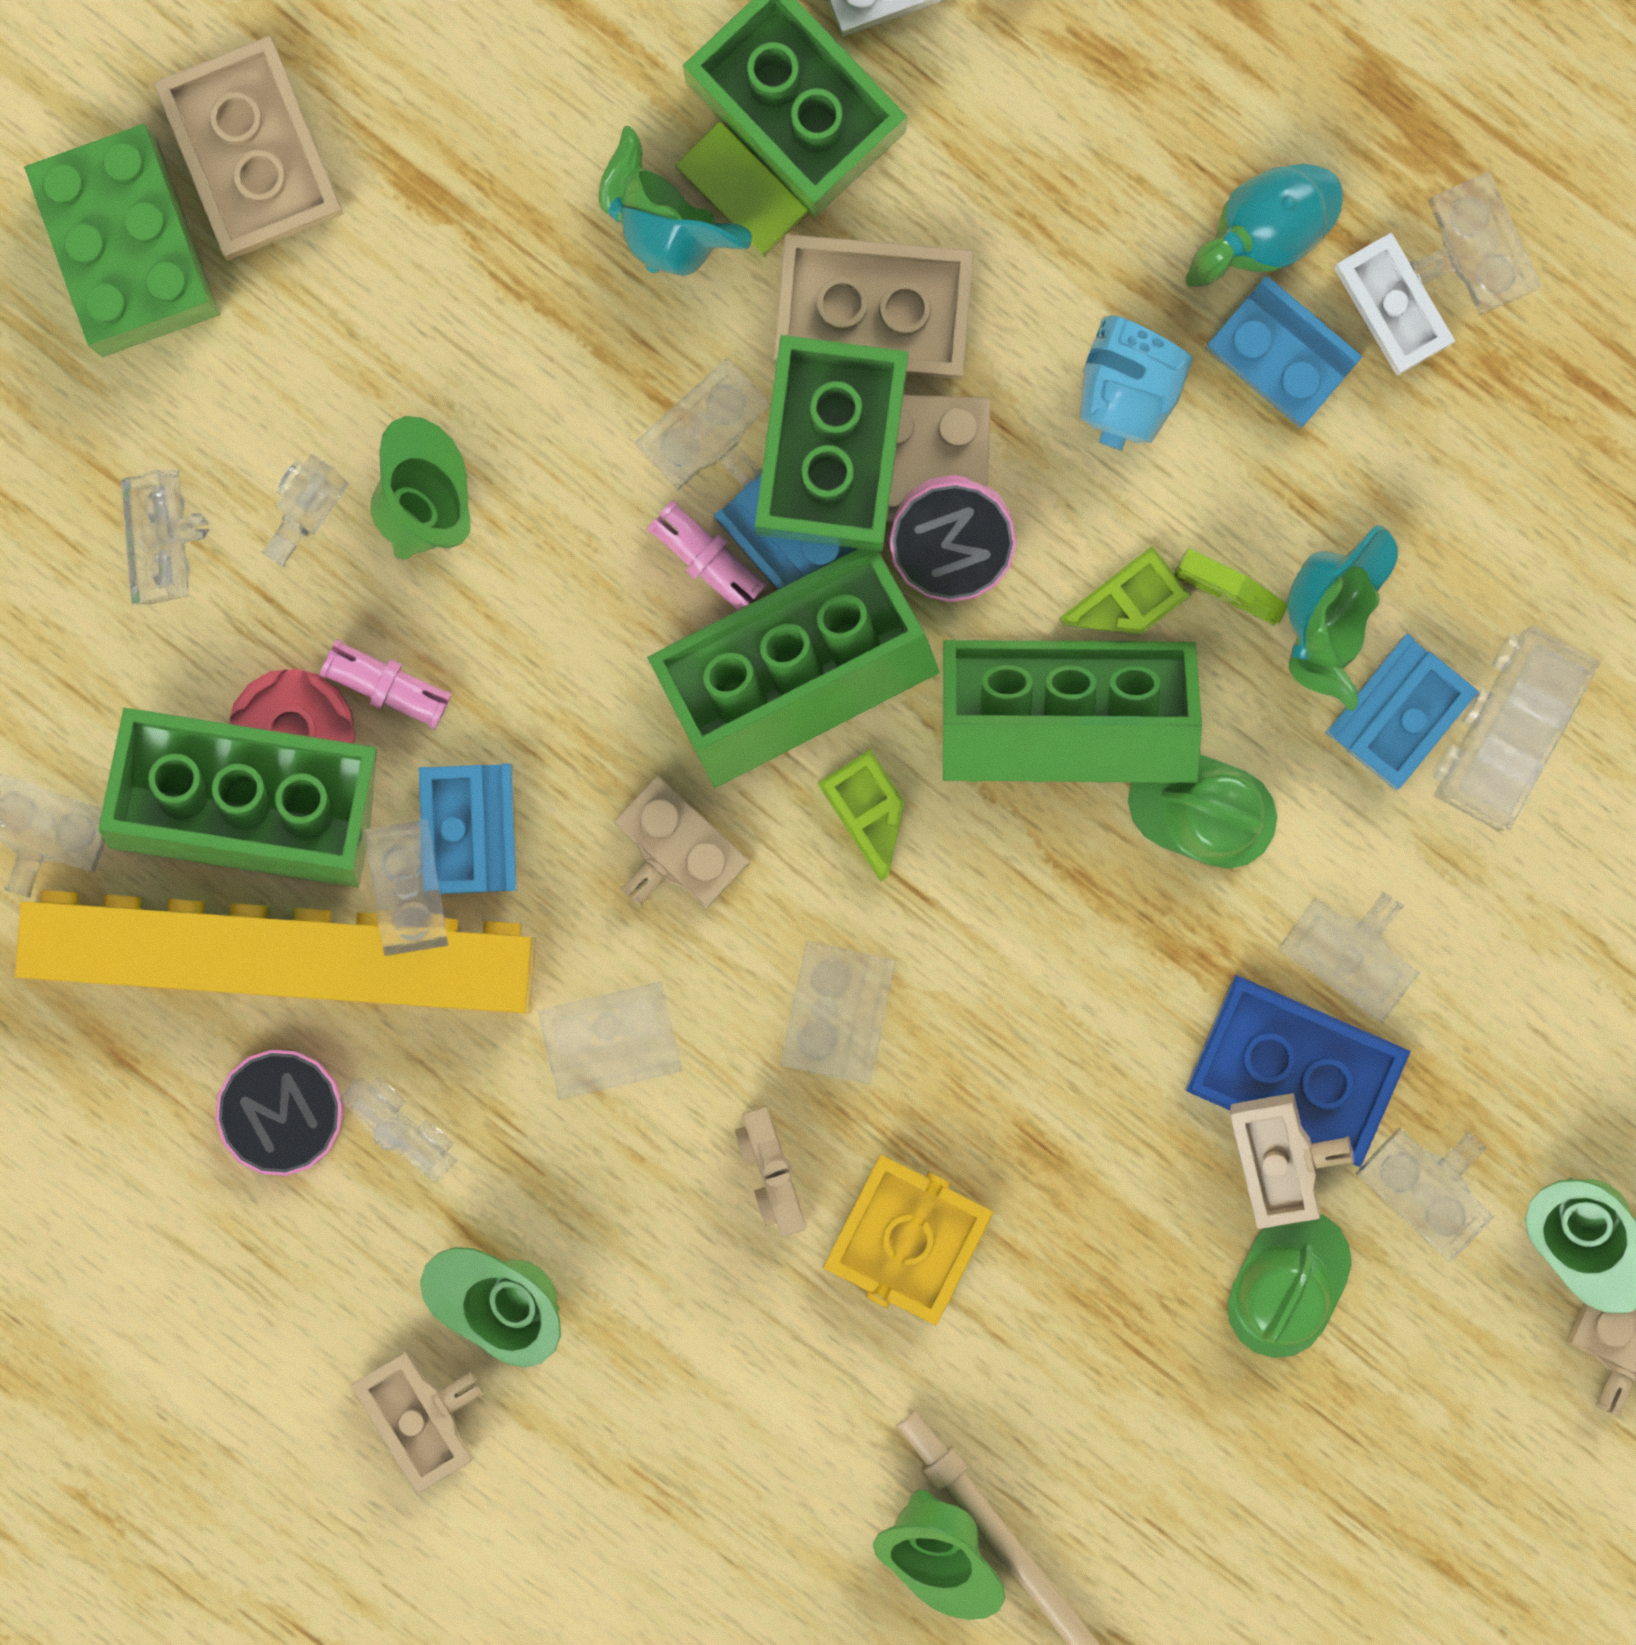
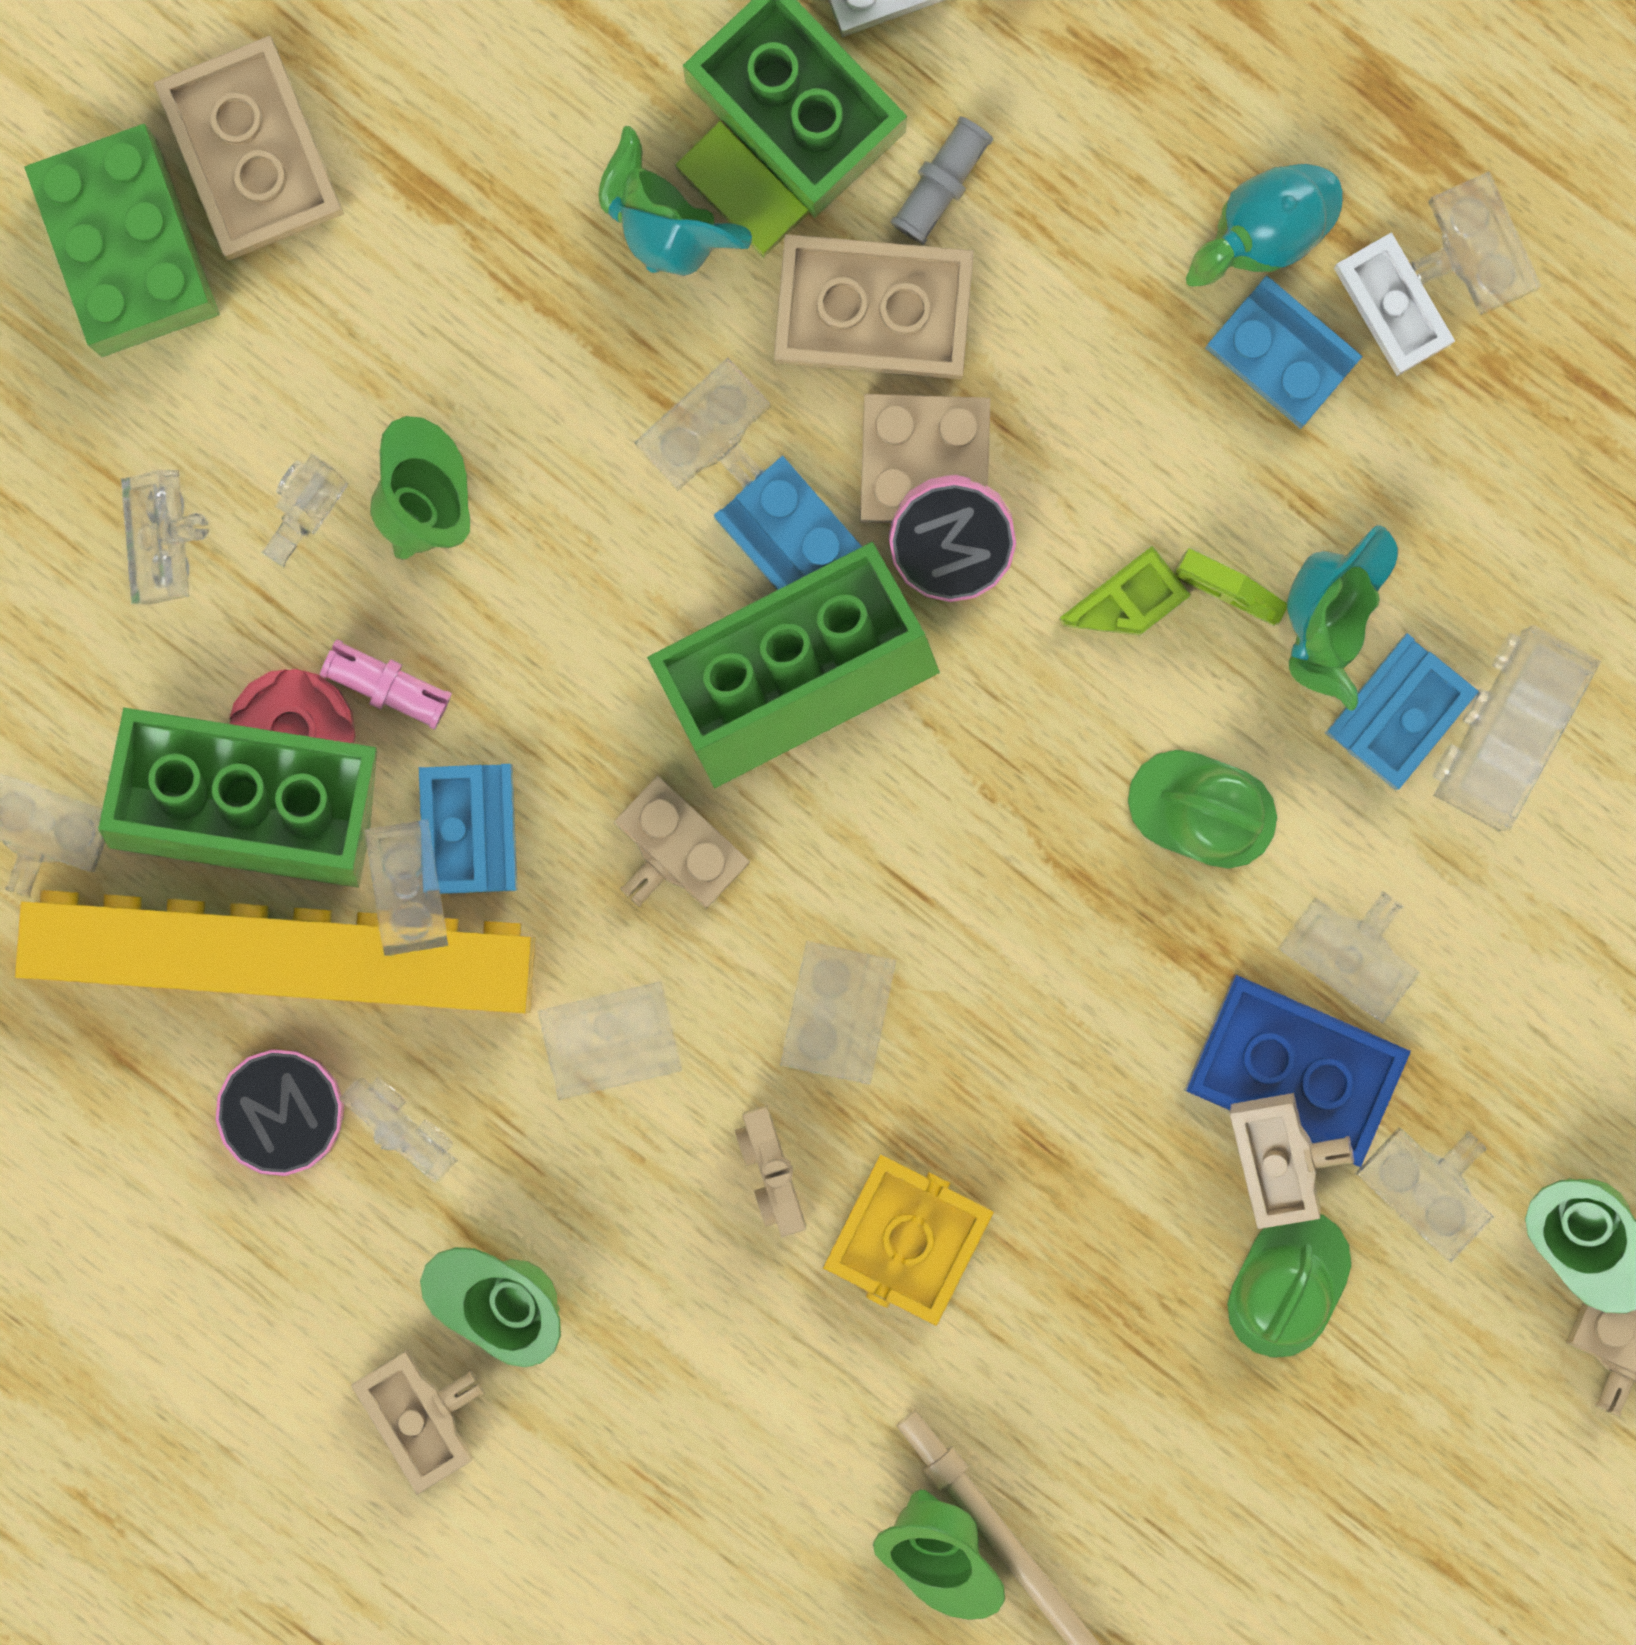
bright pink pin [646,500,767,611] -> none
bright green brick [755,335,909,552] -> none
lime tile [817,749,905,882] -> none
bright green slope [942,640,1202,783] -> none
medium azure helmet [1080,315,1194,450] -> none
none -> light grey pin [890,116,994,245]

